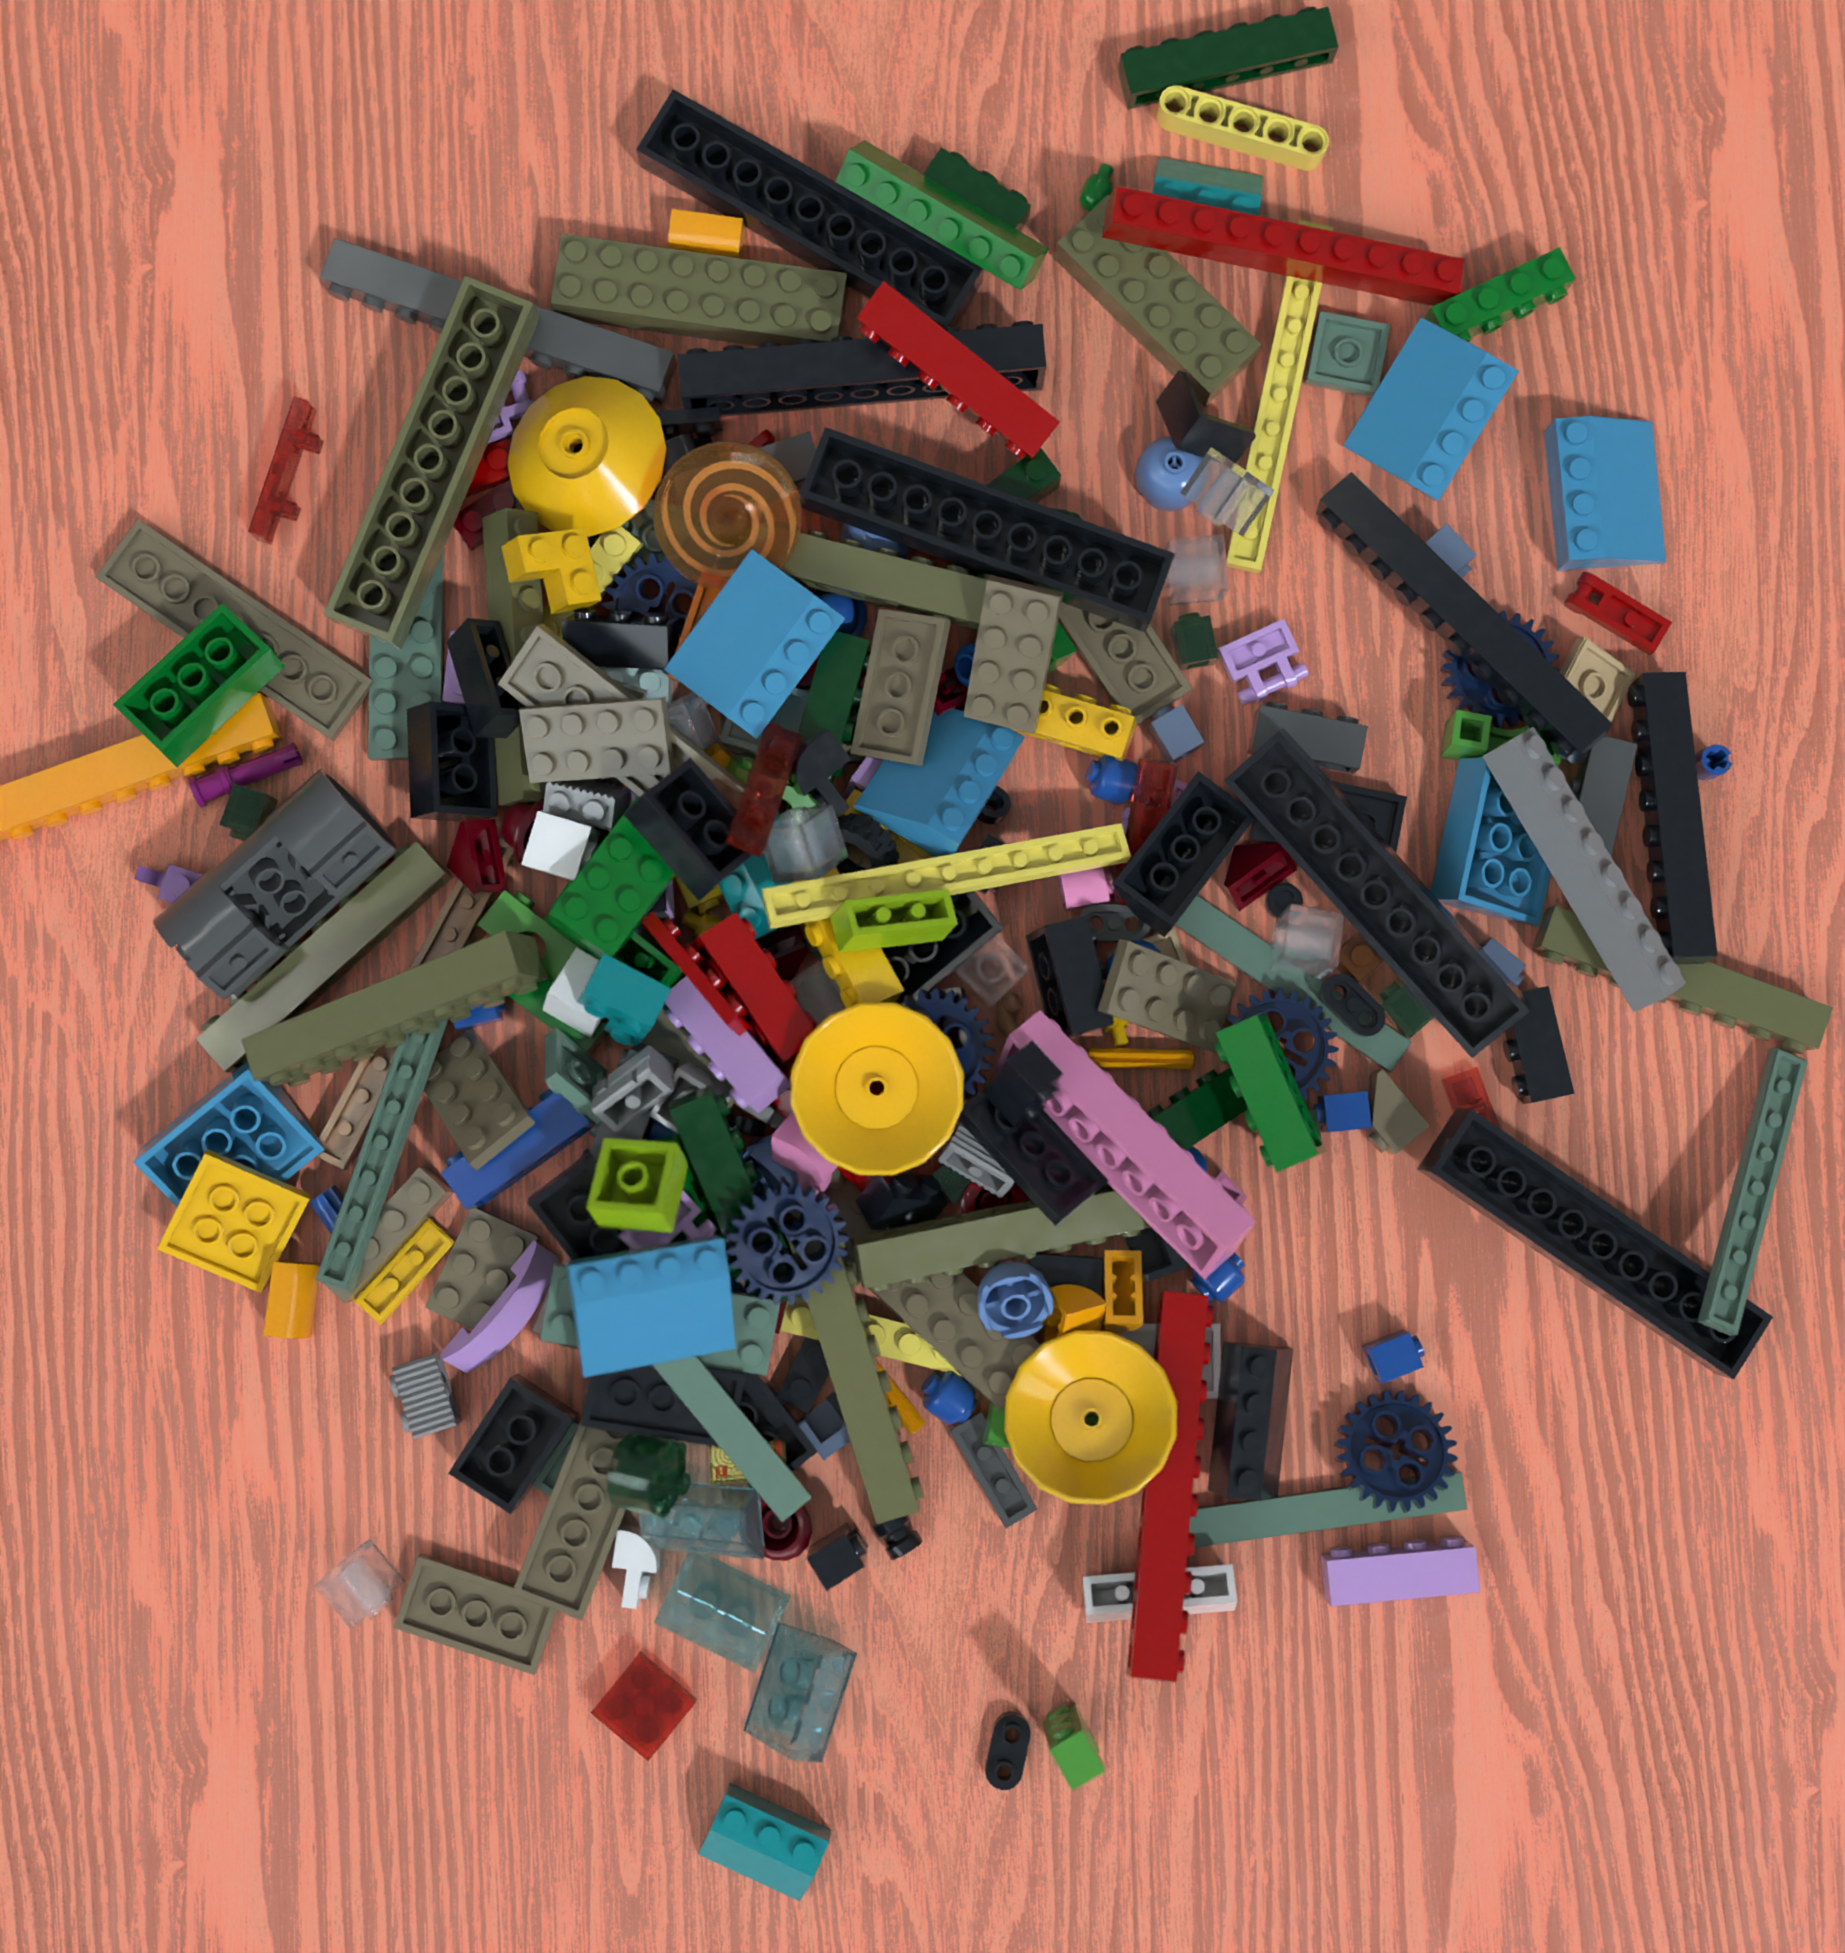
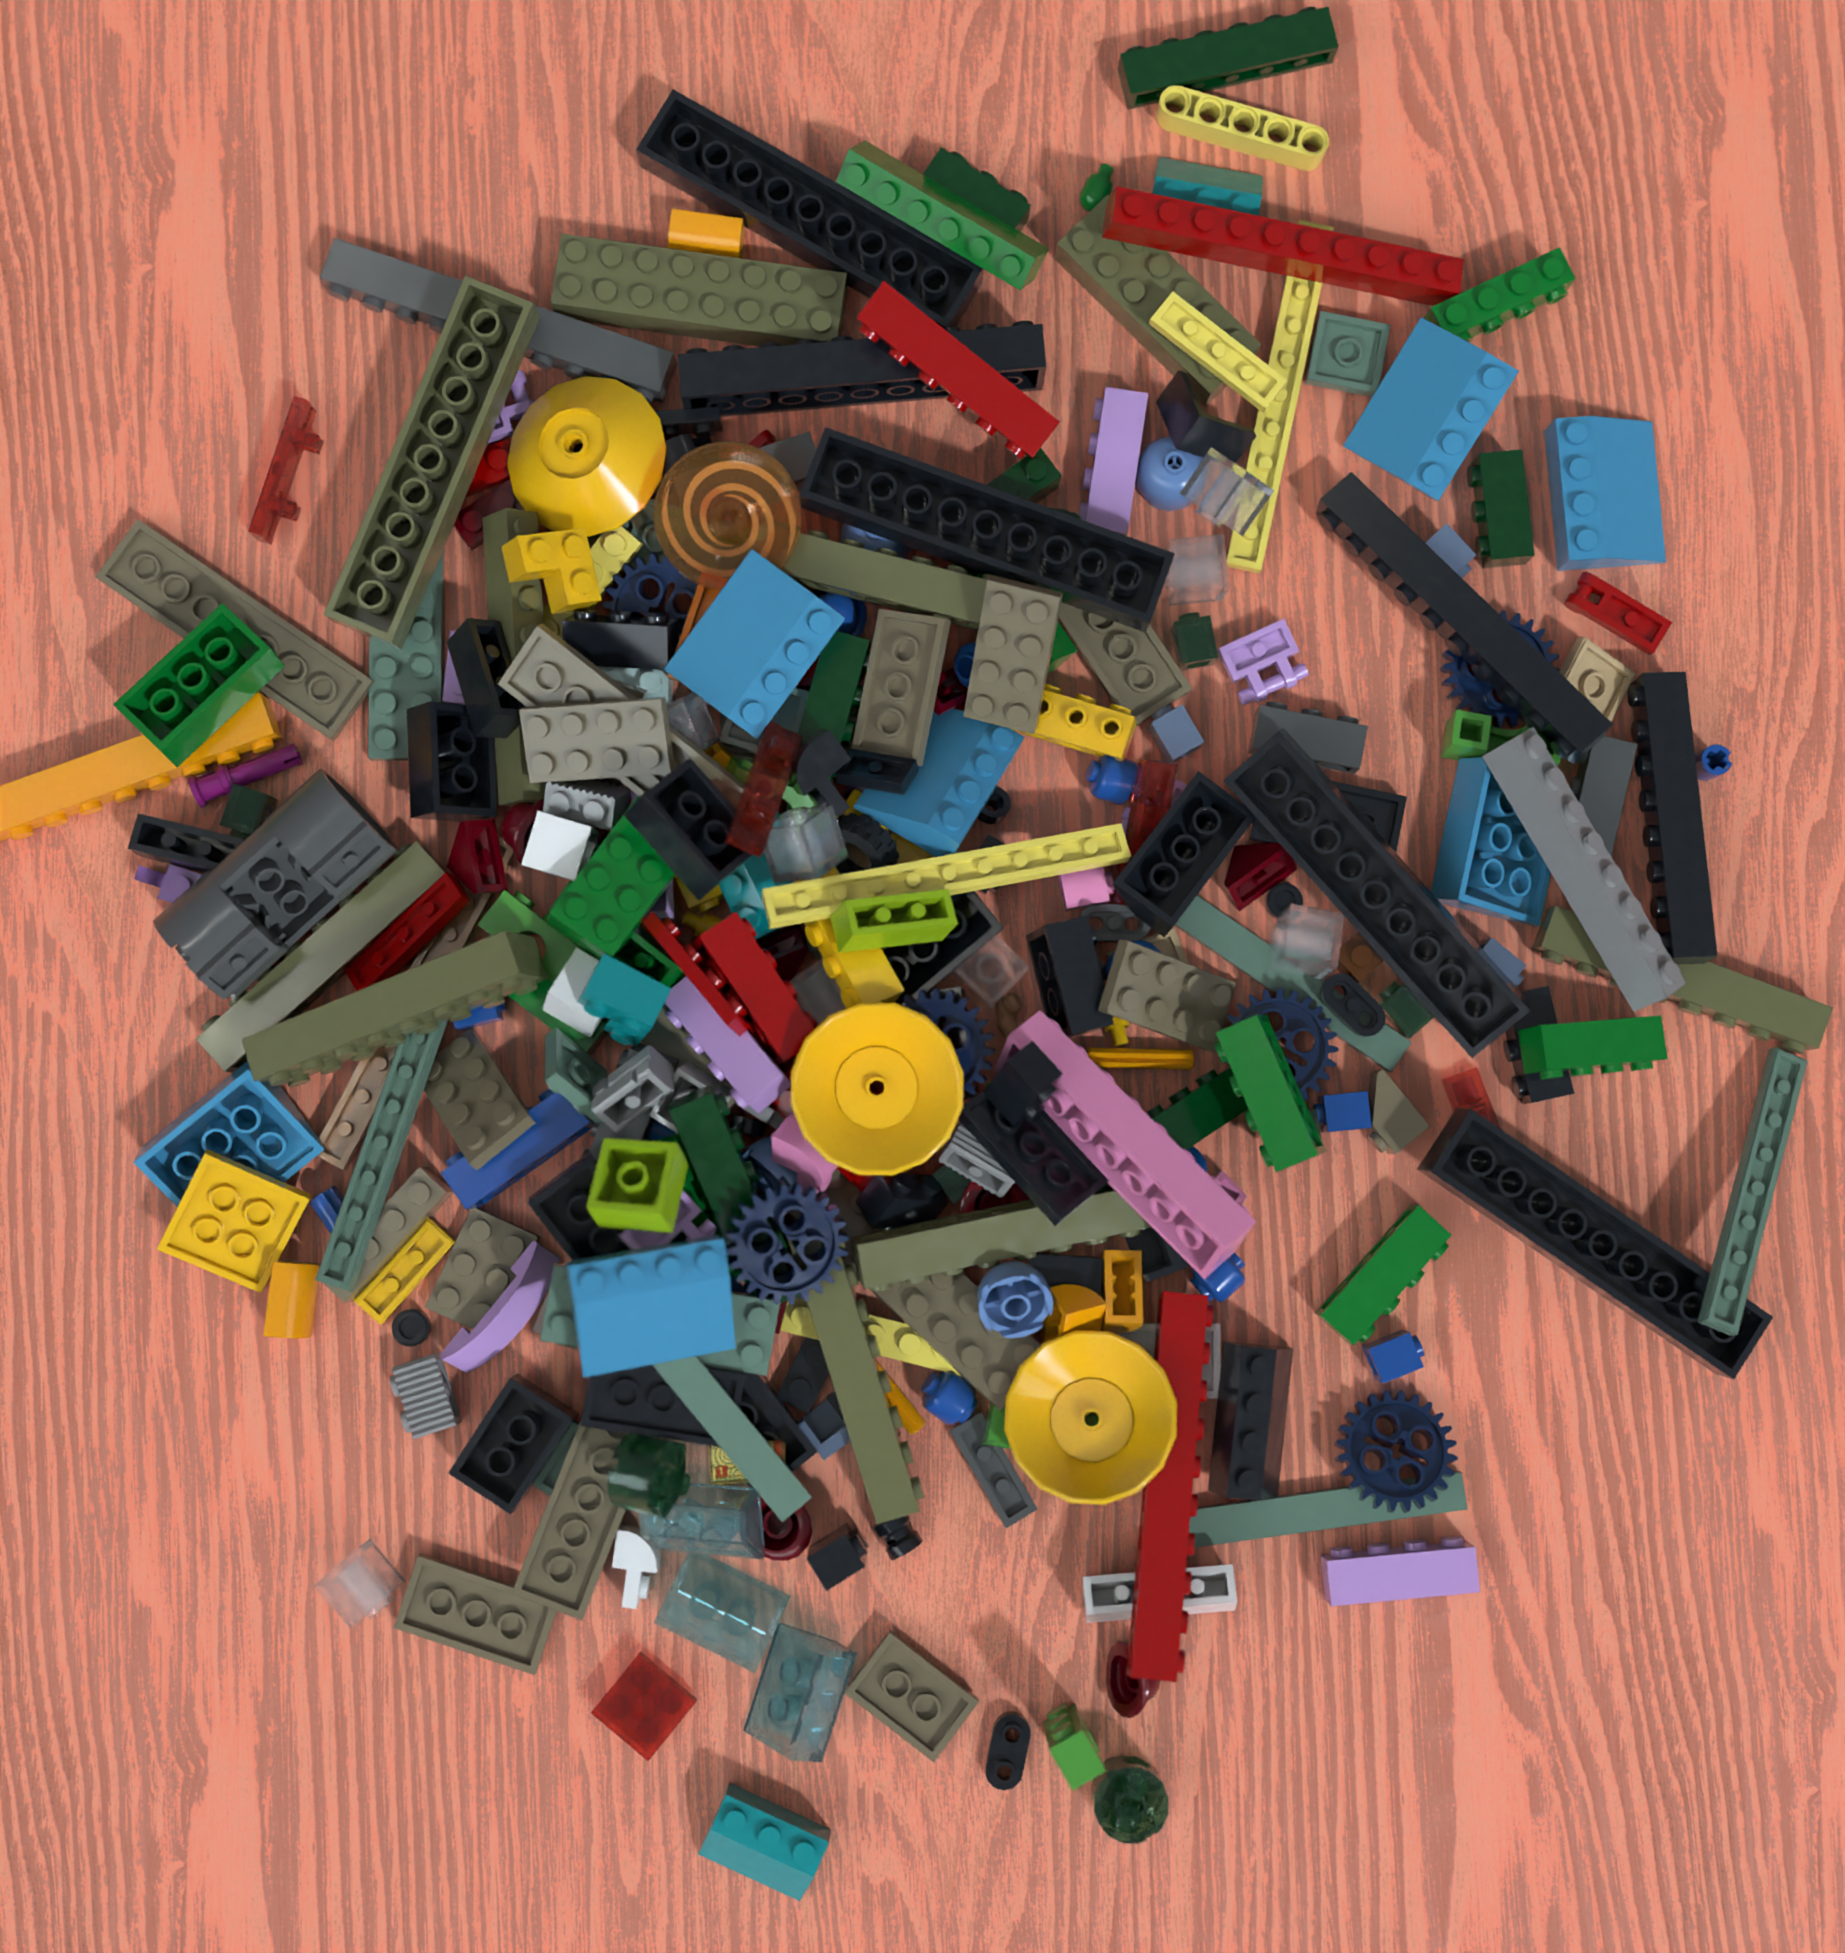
none -> black brick [128,813,245,872]
none -> red plate [345,872,470,991]
none -> black tile [392,1309,431,1347]
none -> black plate [835,748,919,795]
none -> dark tan plate [845,1630,979,1762]
none -> lavender brick [1078,387,1148,536]
none -> clear green brick [1091,1756,1169,1844]
none -> dark red hat [1106,1641,1161,1718]
none -> light yellow plate [1149,291,1288,413]
none -> green brick [1315,1204,1452,1345]
none -> dark green brick [1467,449,1535,568]
none -> green brick [1518,1015,1668,1080]

